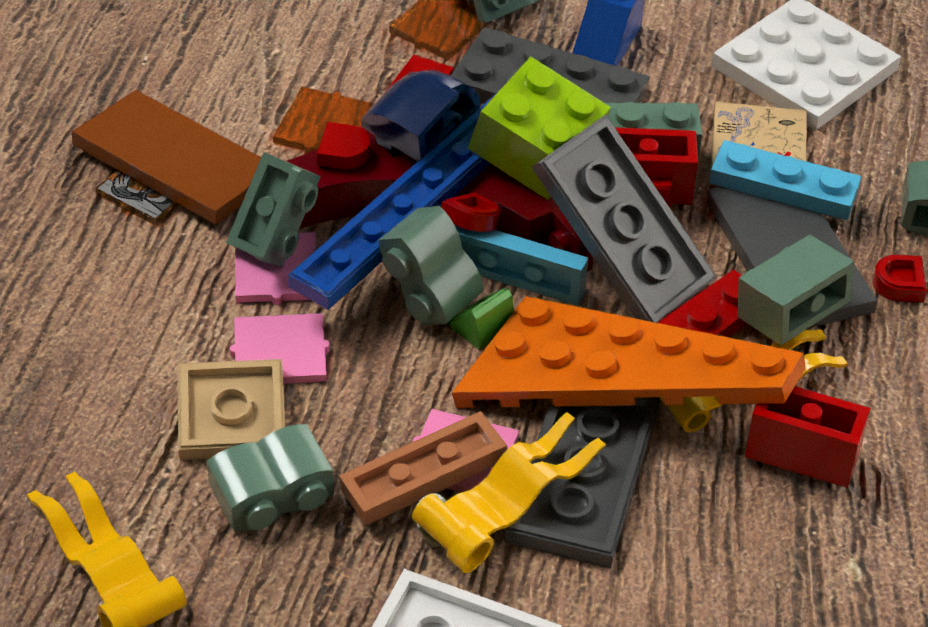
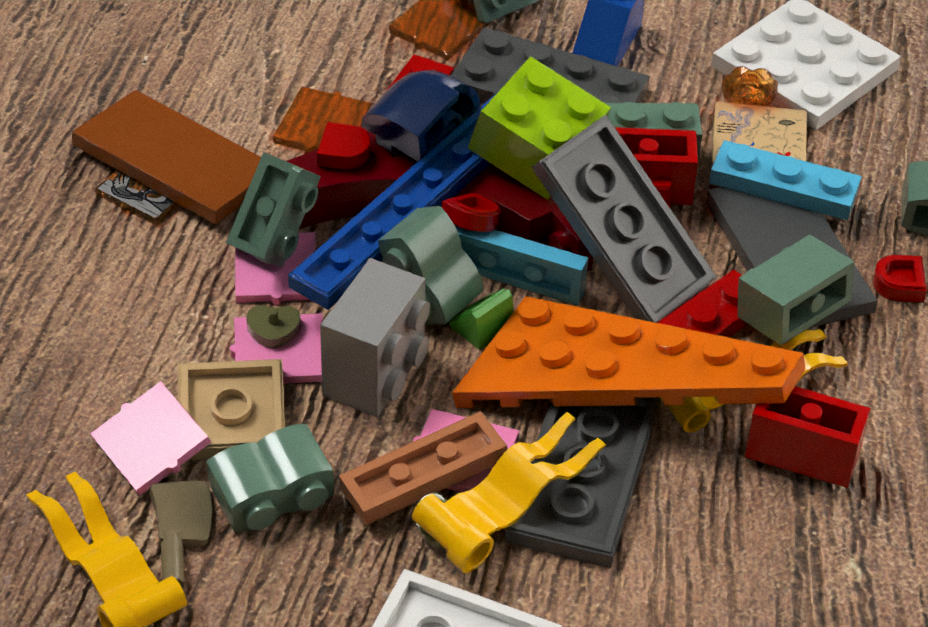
none -> piece [90,382,211,496]
none -> dark tan piece [150,480,212,589]
none -> olive piece [246,305,301,348]
none -> light grey brick [320,258,430,417]
none -> clear orange plate [721,66,778,107]

